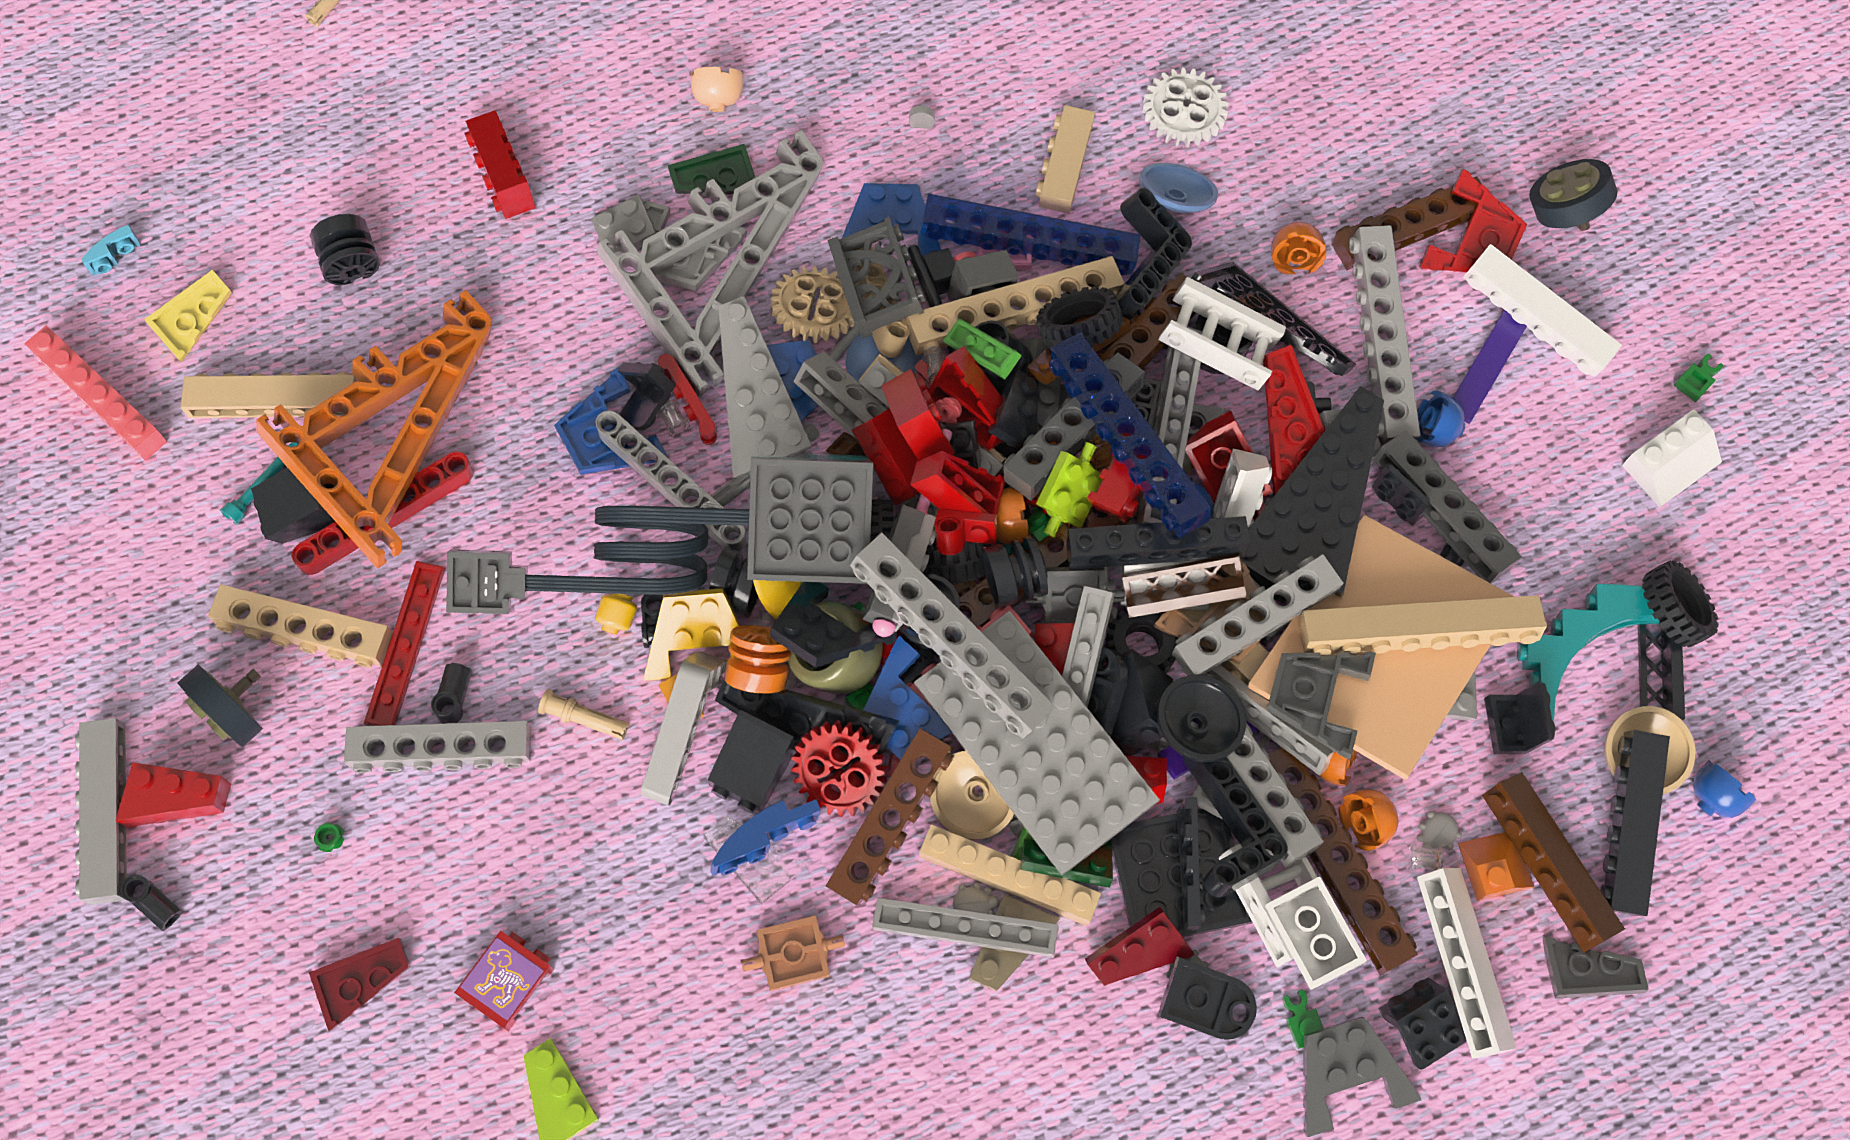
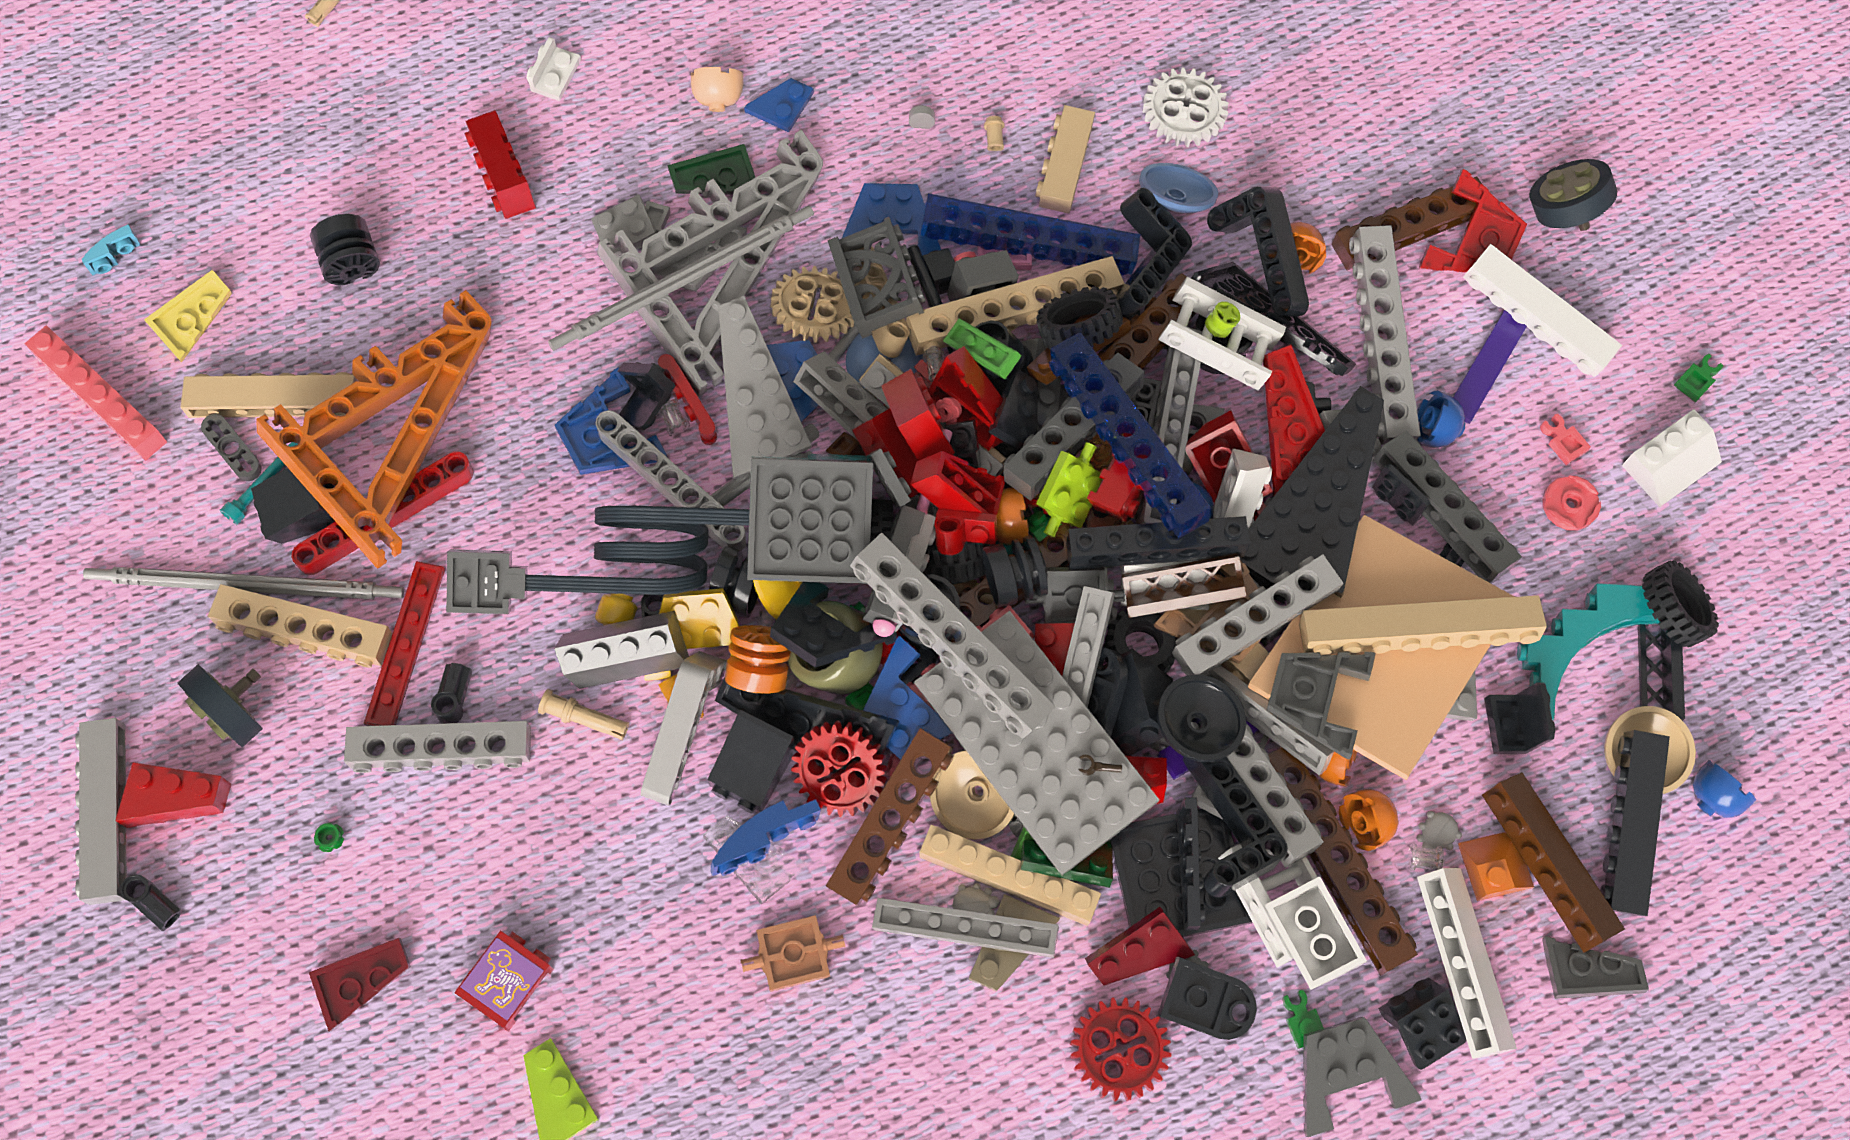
none -> light grey axle [83,567,404,600]
none -> dark grey beam [201,414,262,481]
none -> white bracket [527,37,581,101]
none -> light grey axle [548,206,814,351]
none -> slope [554,611,689,689]
none -> blue wing [744,78,814,132]
none -> dark grey plate [866,449,912,507]
none -> tan pin [984,116,1005,151]
none -> red gear [1069,997,1172,1102]
none -> dark brown hand [1078,755,1122,776]
none -> lime wheel [1205,302,1241,338]
none -> black beam [1207,186,1309,317]
none -> coral plate [1540,414,1591,465]
none -> coral plate [1542,475,1601,531]

